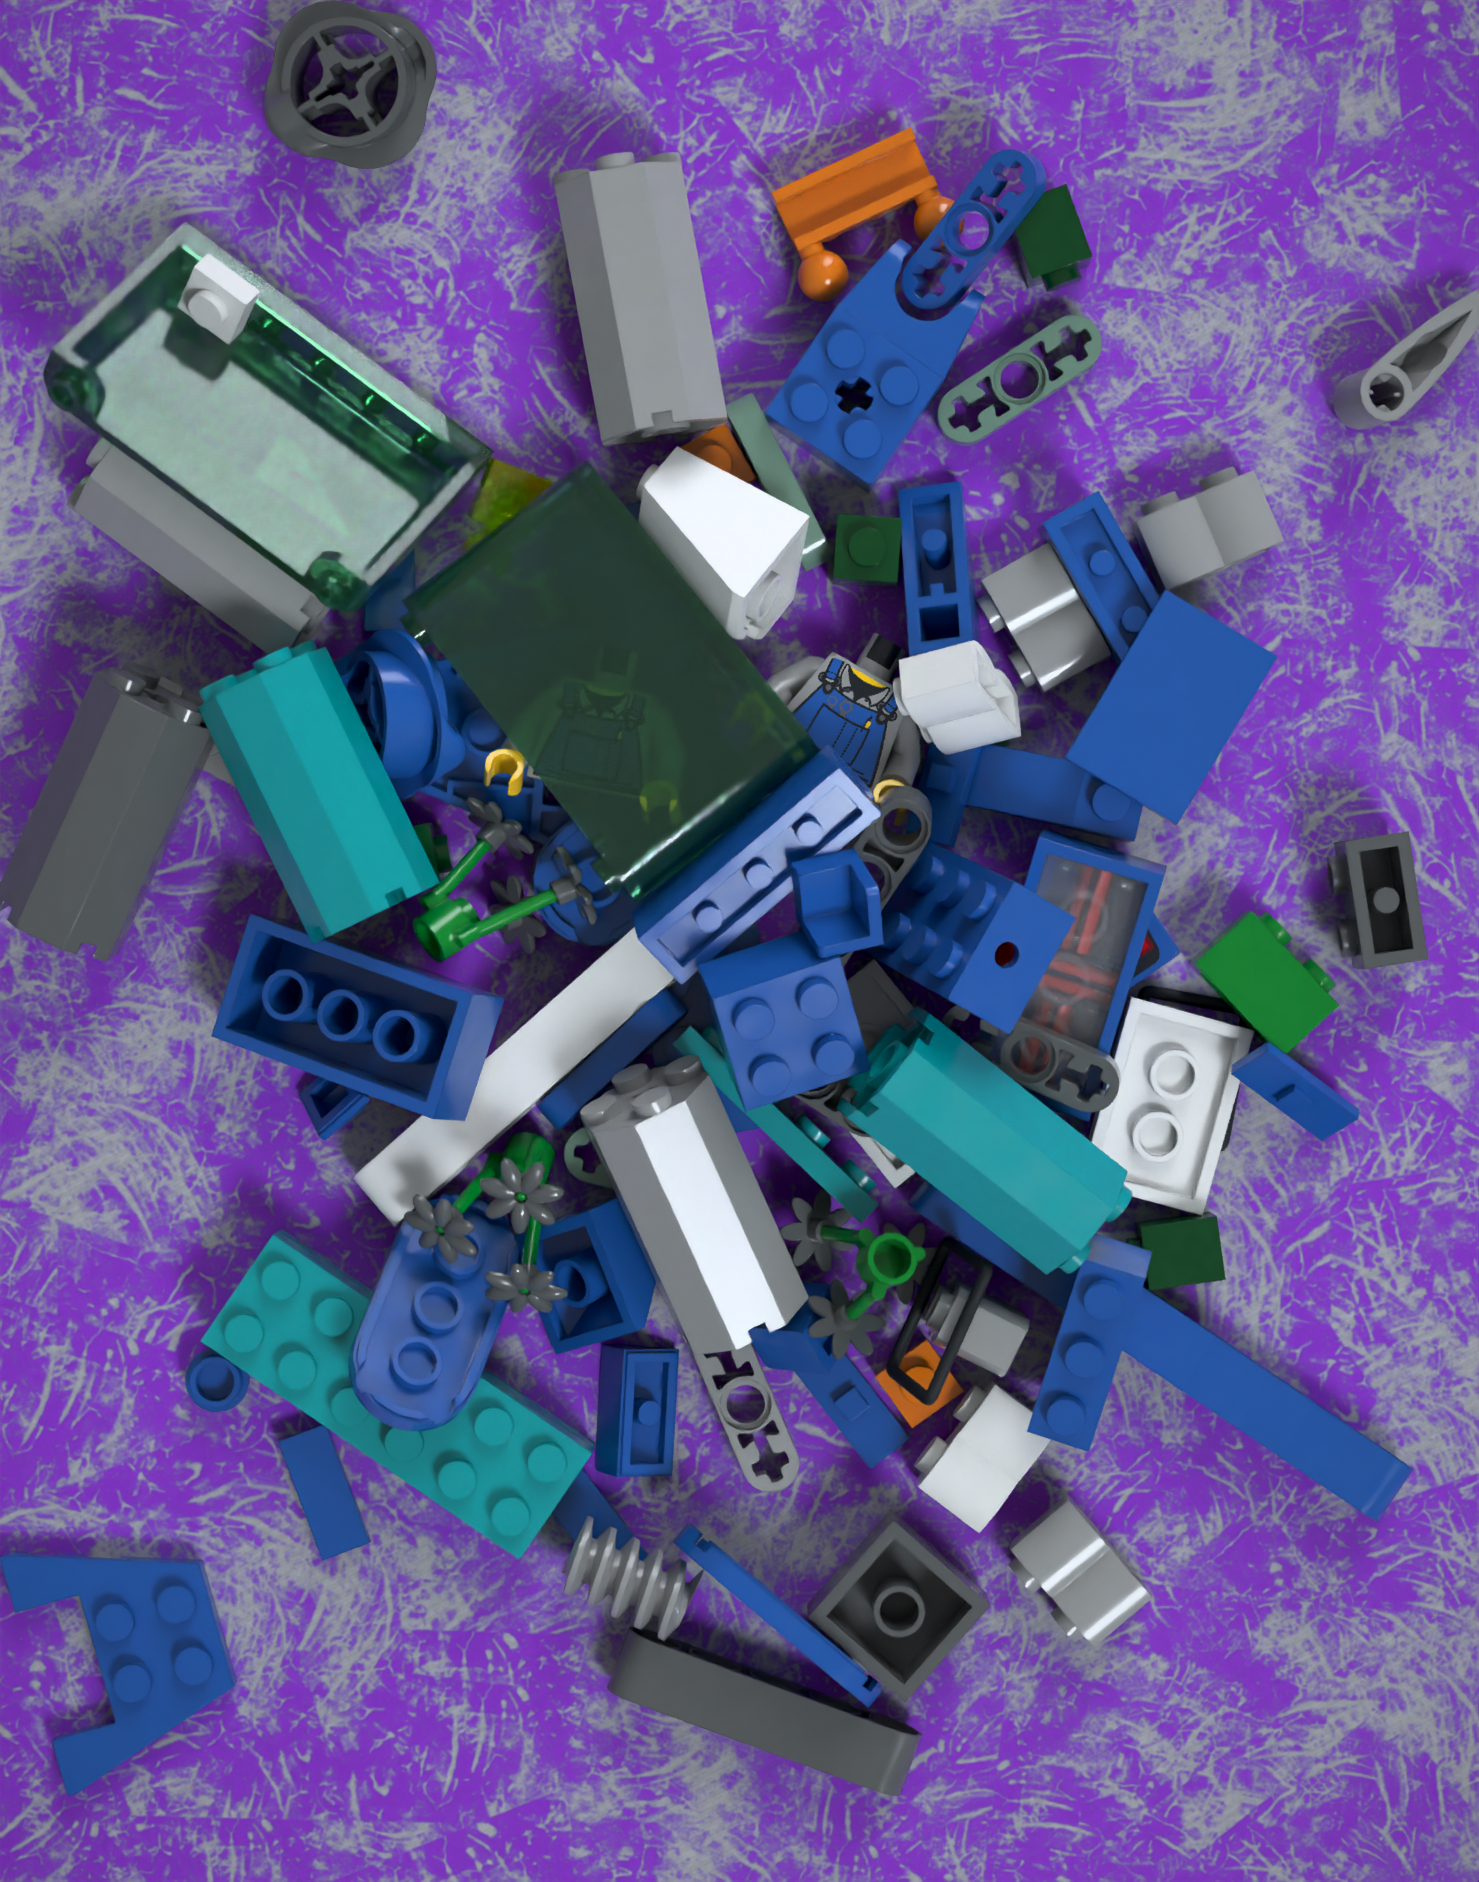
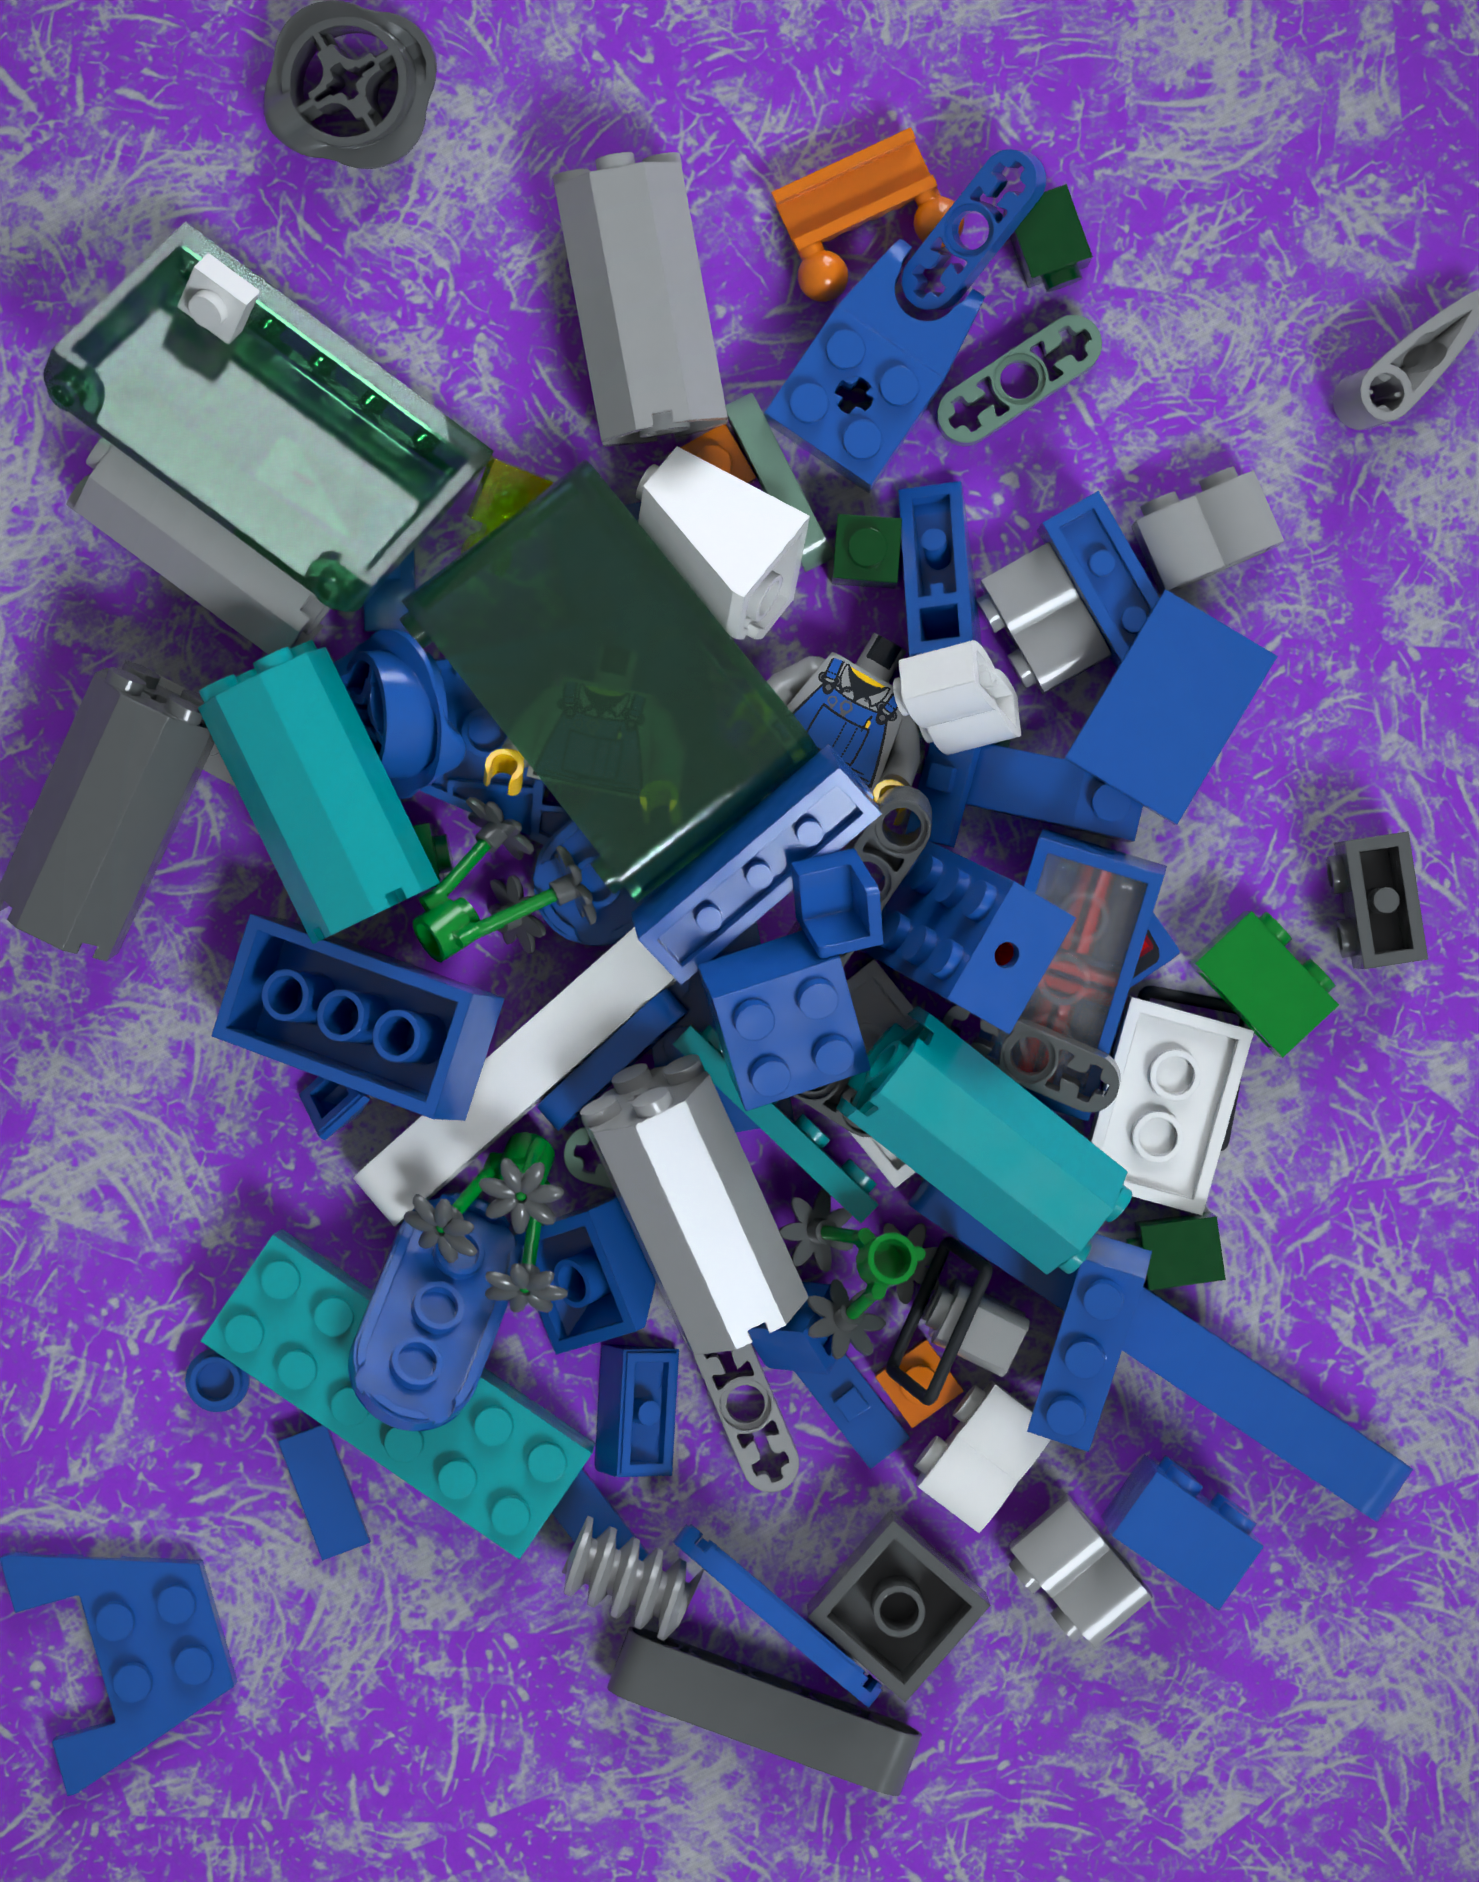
blue piece [1231,1041,1359,1141] -> none
none -> blue brick [1101,1454,1264,1611]

